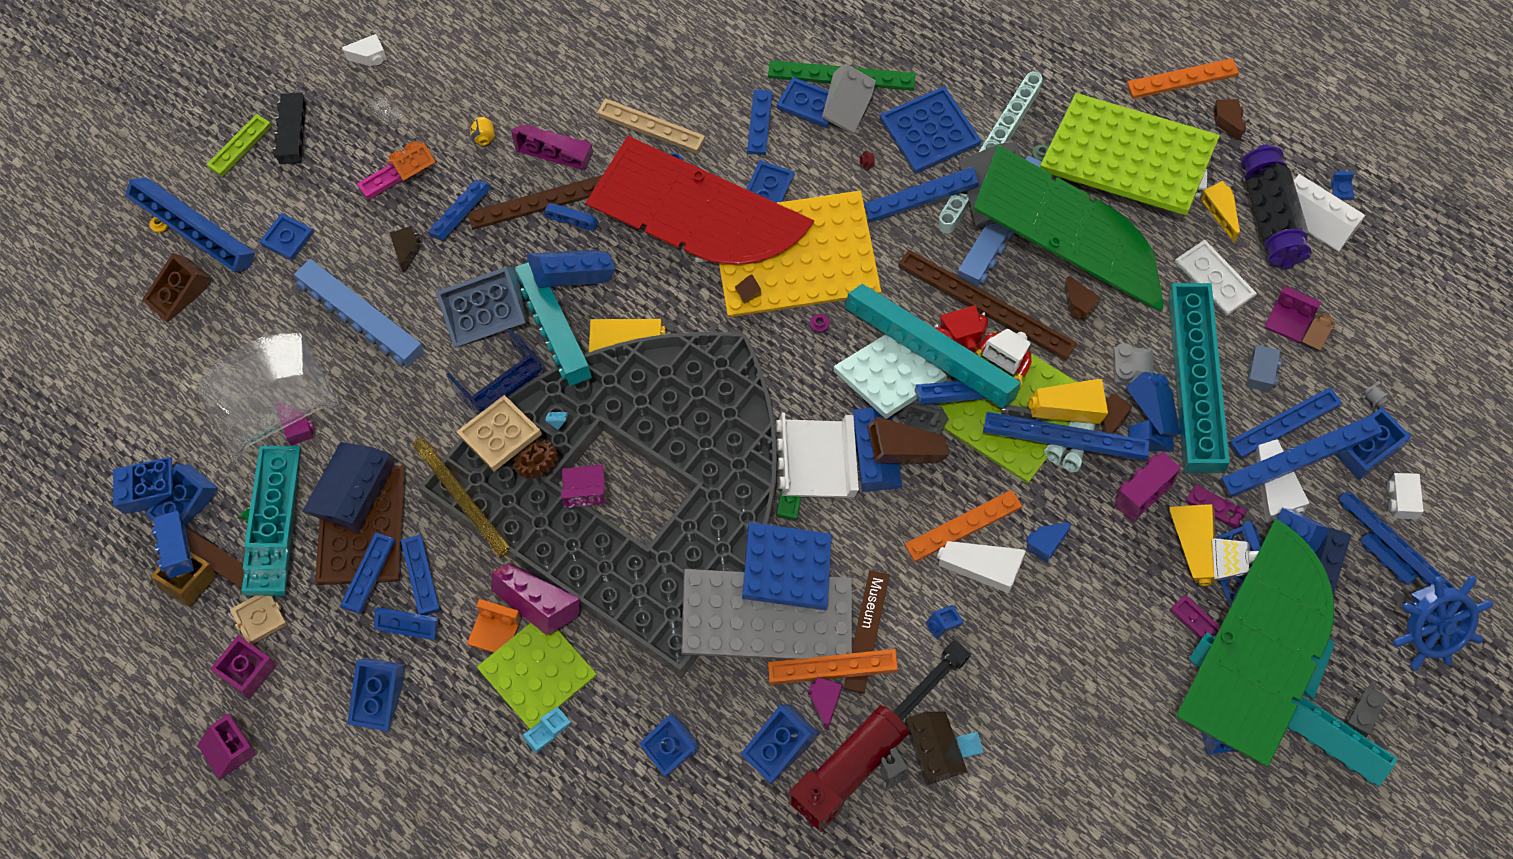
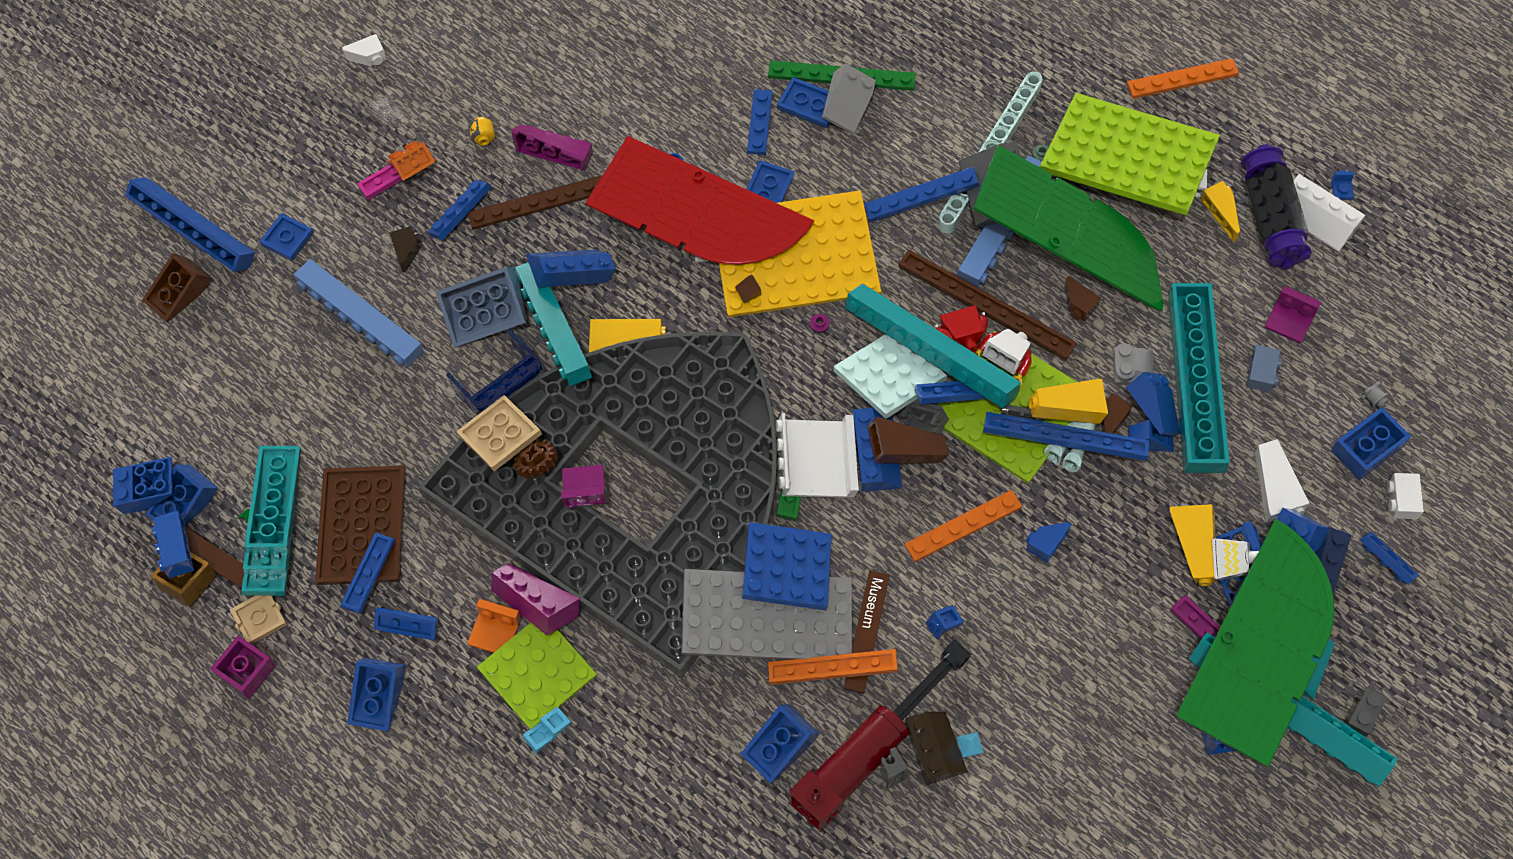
yellow plate [150,217,169,233] -> none
clear windscreen [195,333,344,465] -> none
magenta slope [197,714,257,780] -> none
lime plate [206,114,272,177] -> none
black brick [273,92,306,164] -> none
magenta slope [277,403,315,446] -> none
dark blue slope [303,442,395,533] -> none
blue plate [401,534,440,615] -> none
clear yellow piece [412,437,510,558] -> none
blue beam [544,203,598,231] -> none
medium azure slope [545,412,568,430] -> none
tan plate [597,98,705,154] -> none
blue slope [639,715,699,777] -> none
magenta slope [808,677,842,730] -> none
dark red plate [860,151,875,170] -> none
blue plate [879,86,982,174] -> none
white slope [937,541,1025,593] -> none
magenta brick [1115,451,1181,522] -> none
white tile [1175,240,1257,316] -> none
magenta plate [1185,484,1247,529] -> none
reddish brown slope [1213,99,1246,140] -> none
blue plate [1221,415,1383,498] -> none
blue plate [1228,387,1342,460] -> none
medium nougat slope [1302,313,1336,350] -> none
blue plate [1339,491,1464,613] -> none
blue piece [1393,576,1493,671] -> none

